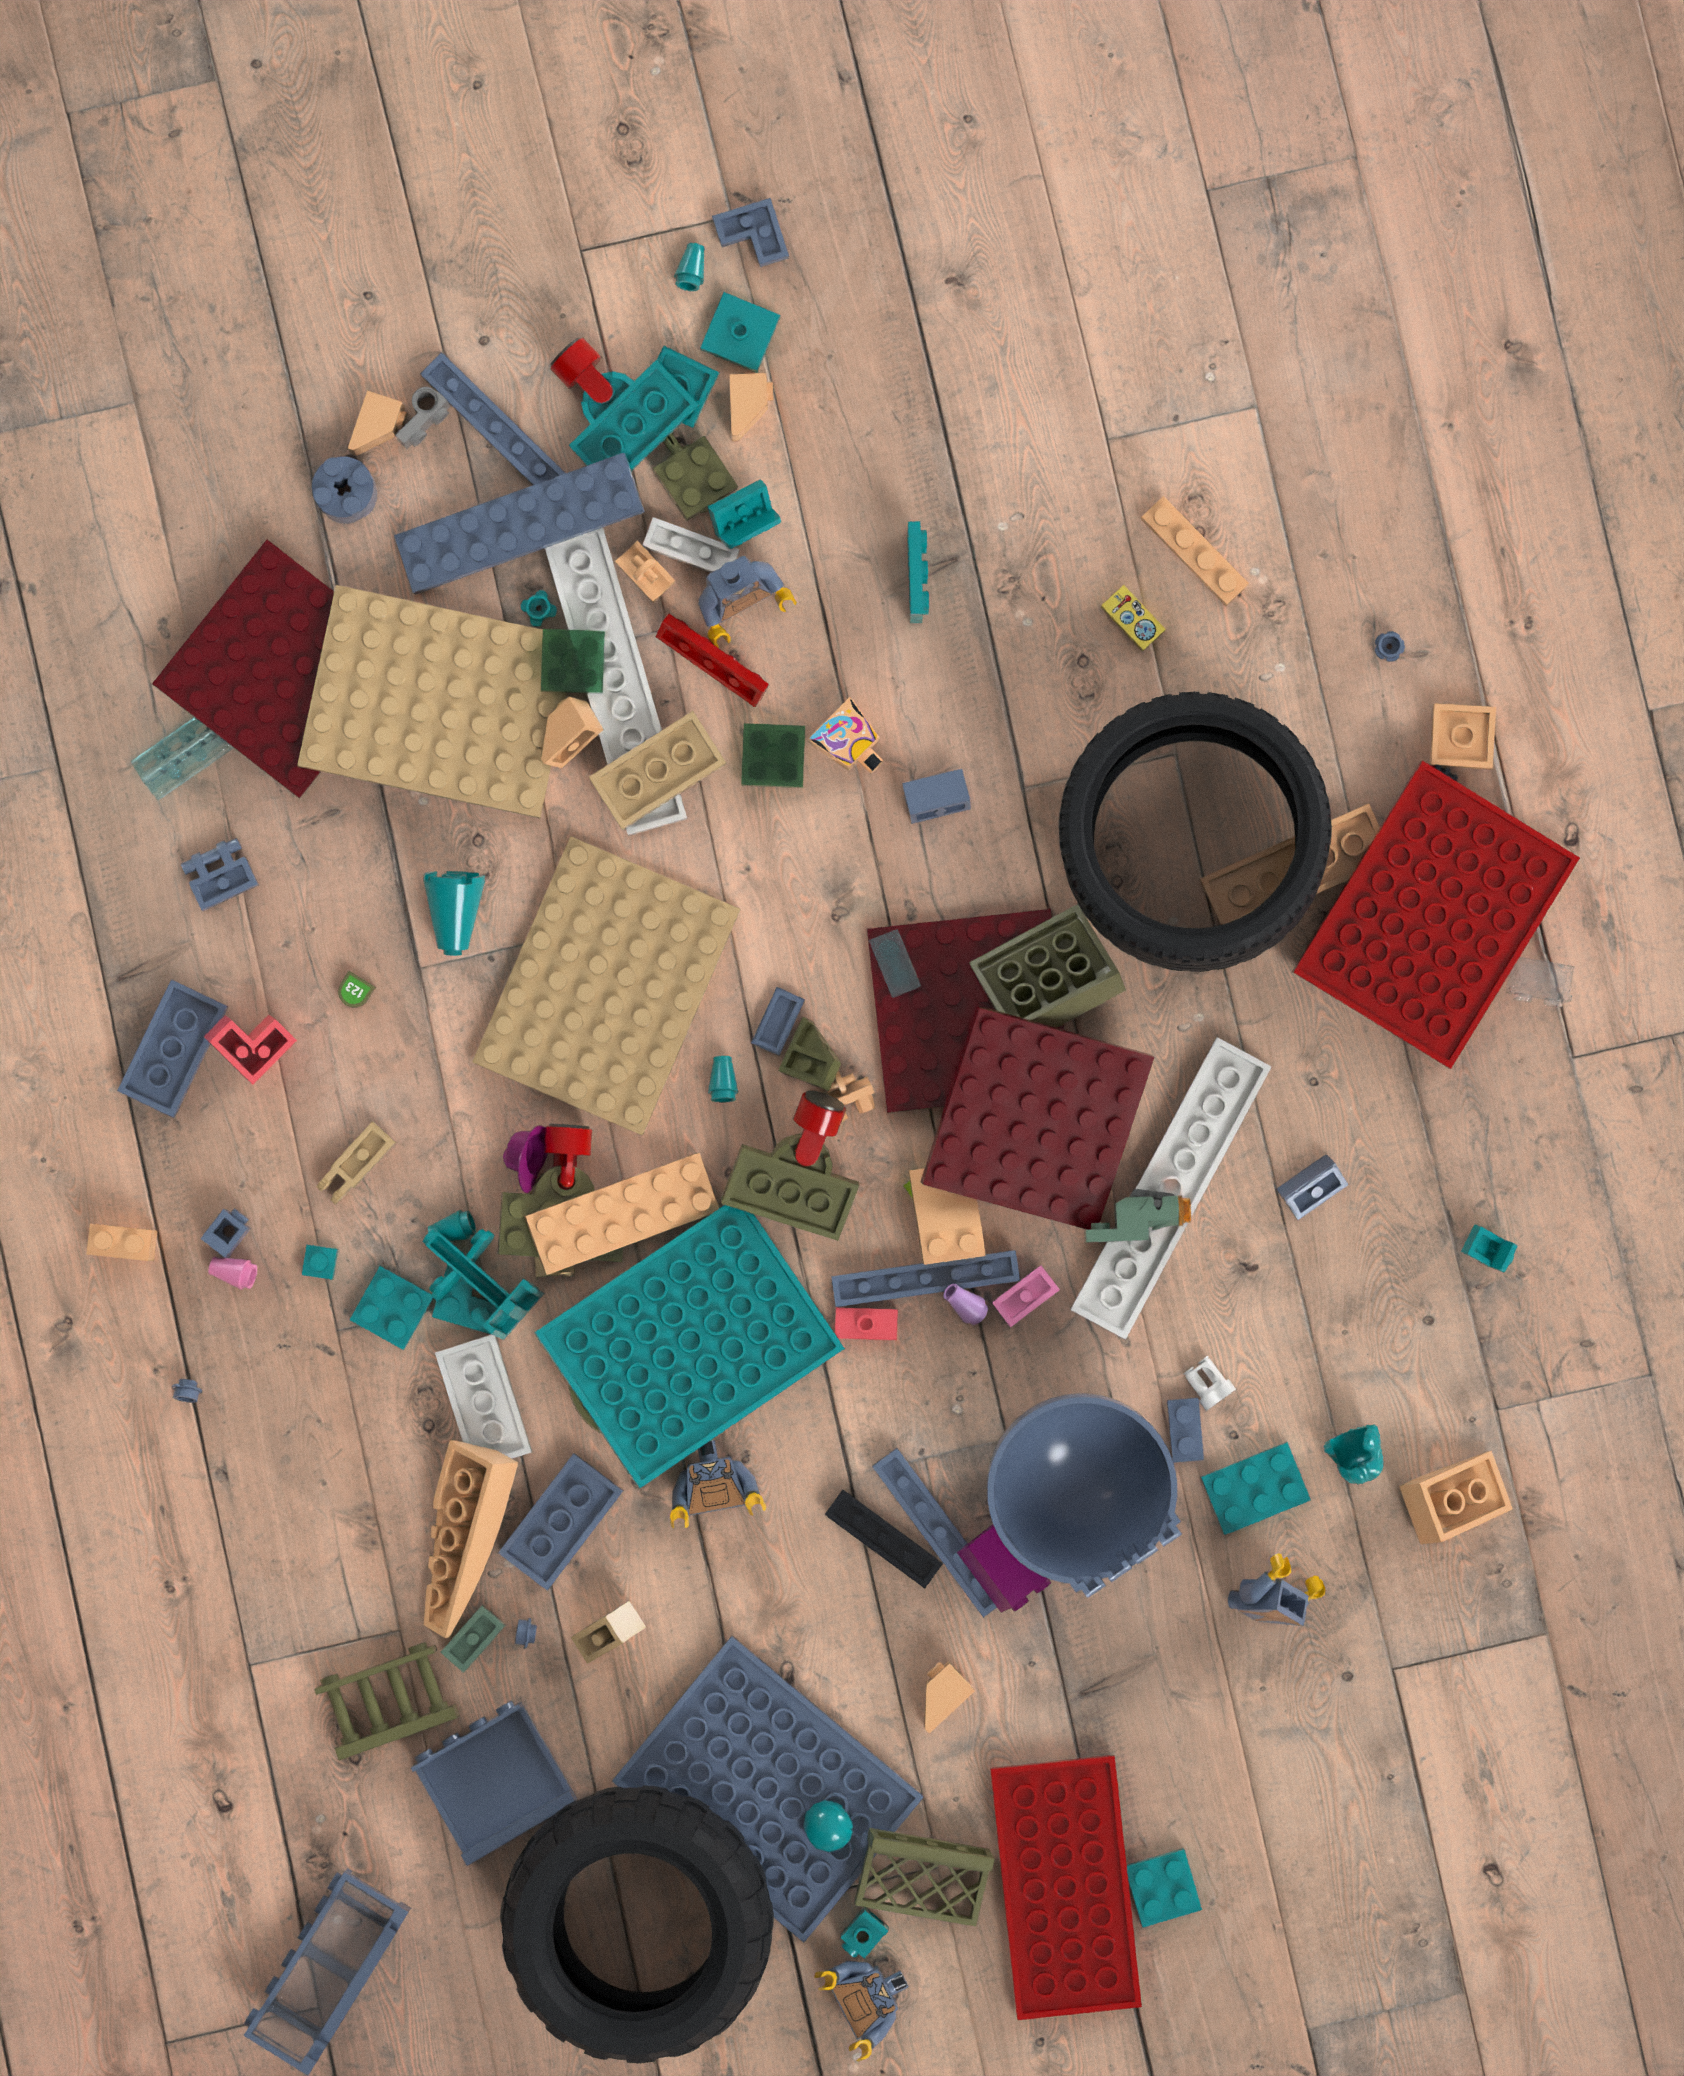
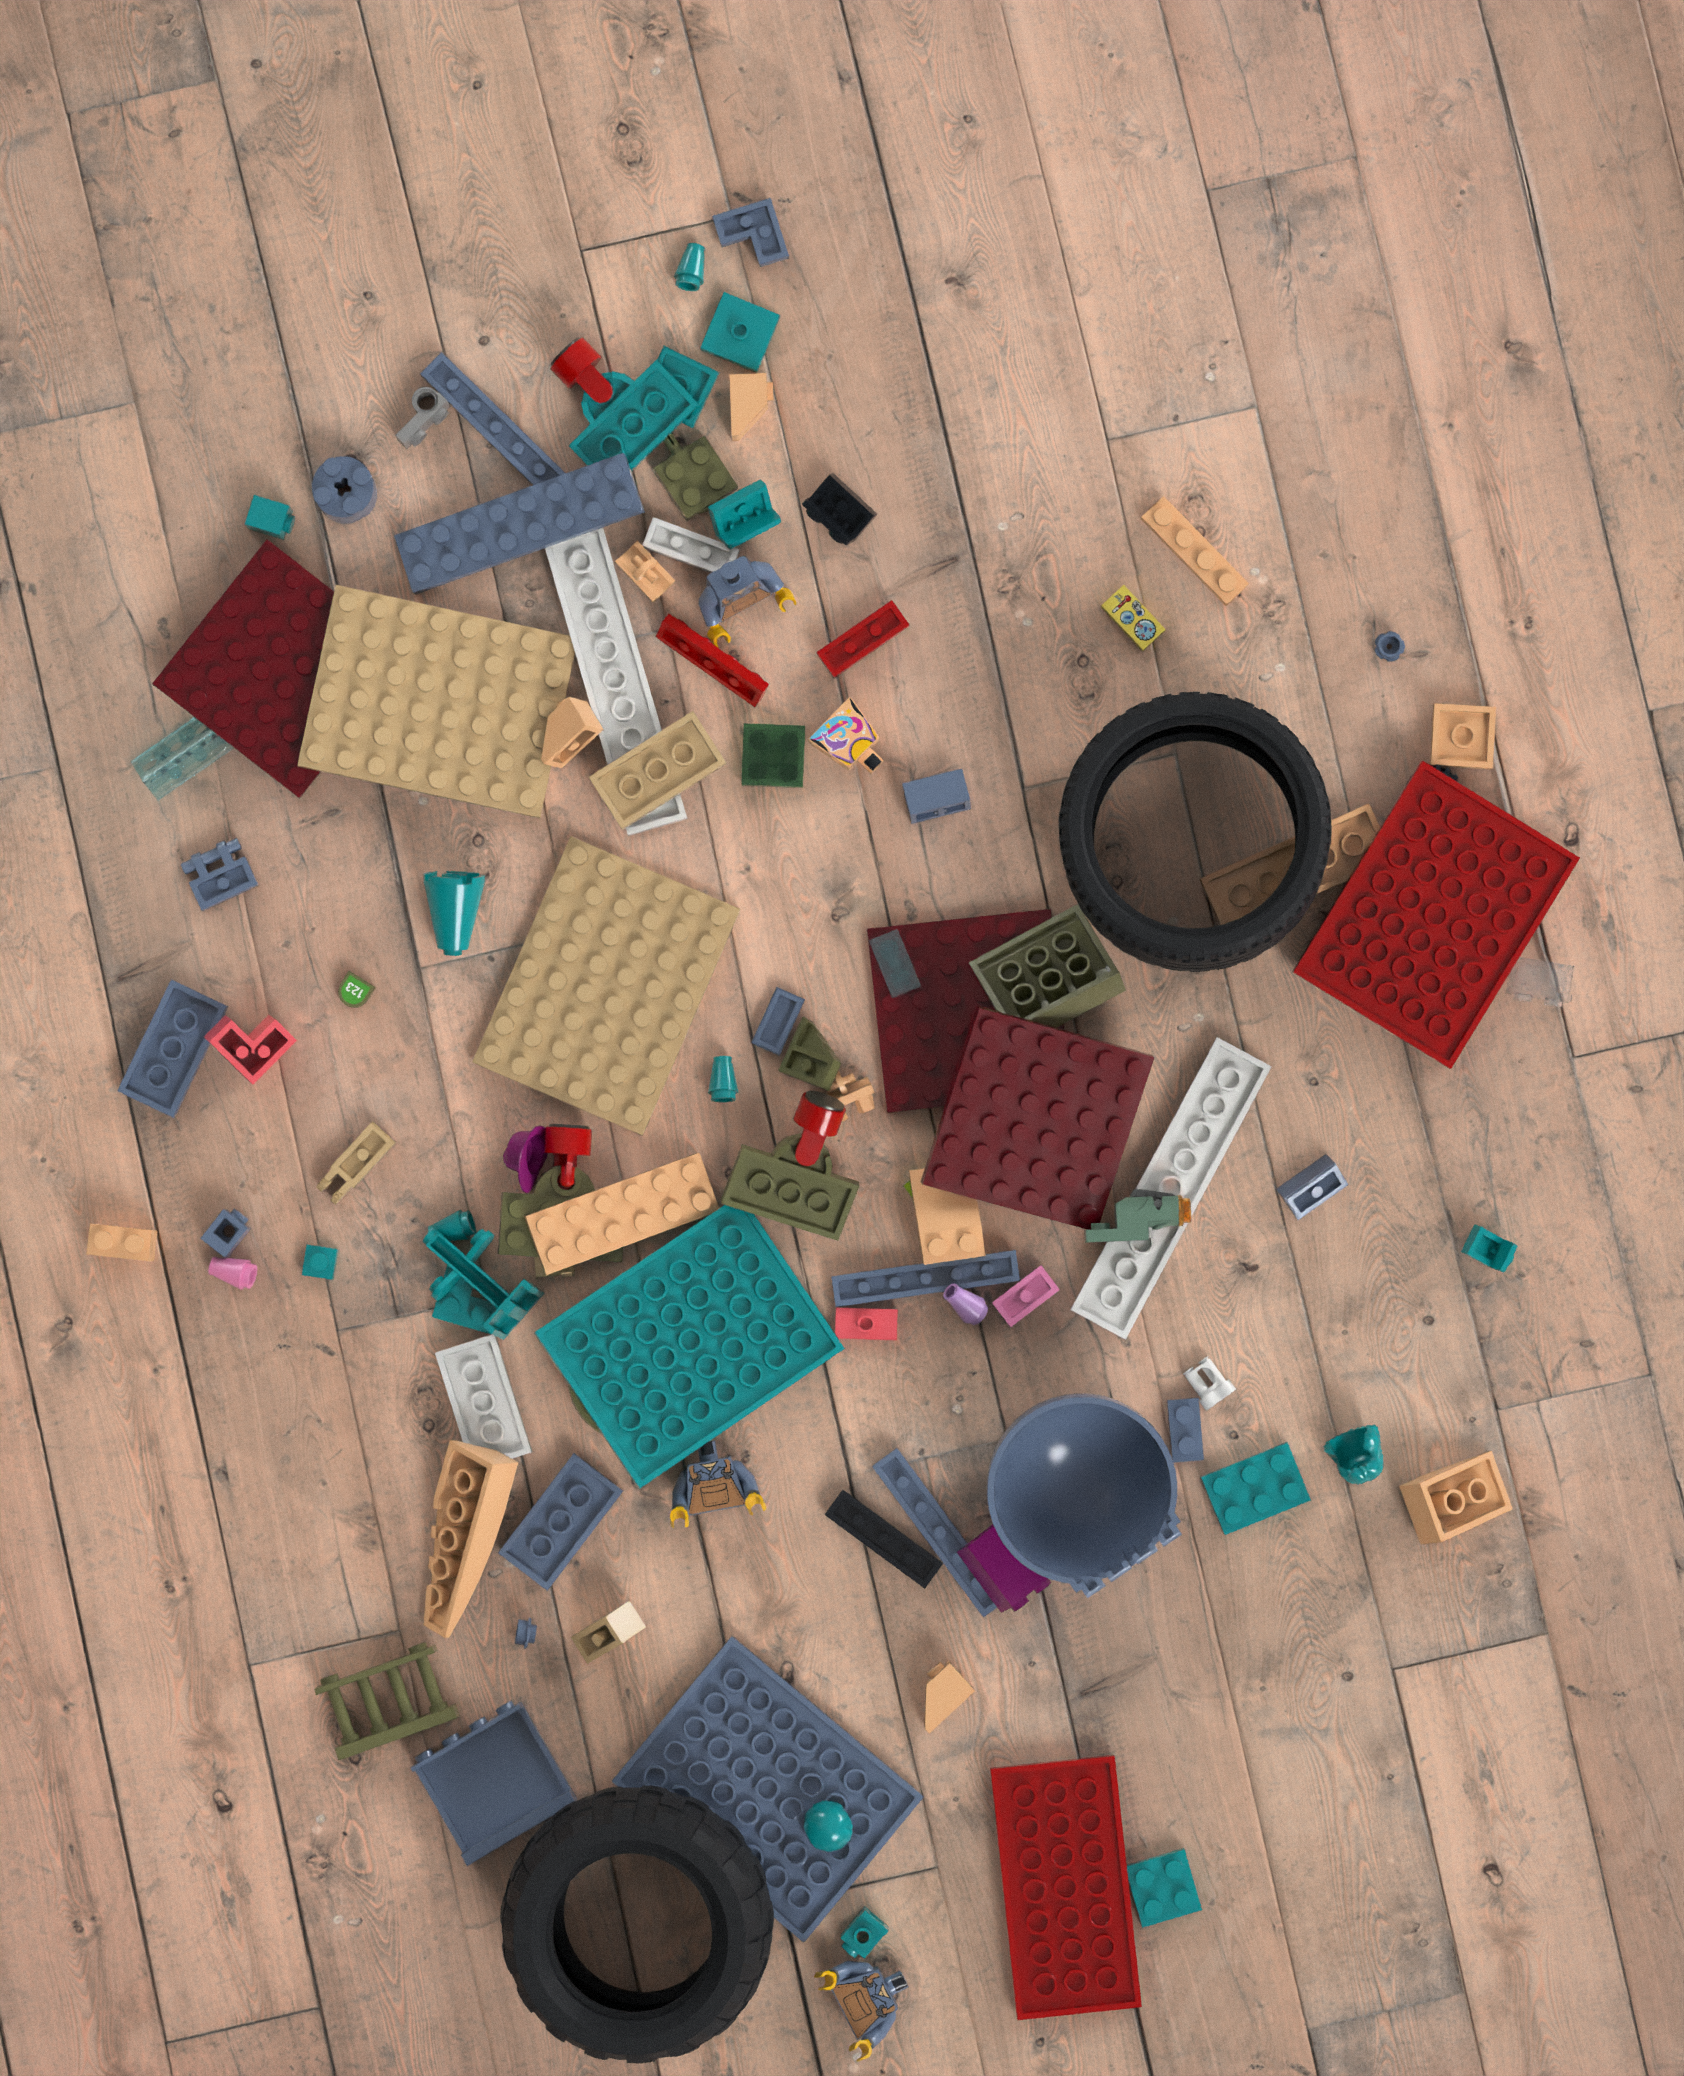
sand blue plate [172,1379,202,1403] -> none
clear windscreen [244,1868,411,2076] -> none
light nougat slope [348,390,408,456] -> none
teal plate [350,1266,434,1350] -> none
sand green plate [440,1605,506,1673] -> none
teal plate [520,590,557,627] -> none
clear green plate [541,629,605,694] -> none
olive fence [854,1828,995,1926] -> none
teal plate [907,521,929,623] -> none
sand blue torso [1228,1553,1326,1626] -> none
none -> teal brick [245,495,295,540]
none -> black bracket [802,473,878,545]
none -> red plate [816,600,910,679]

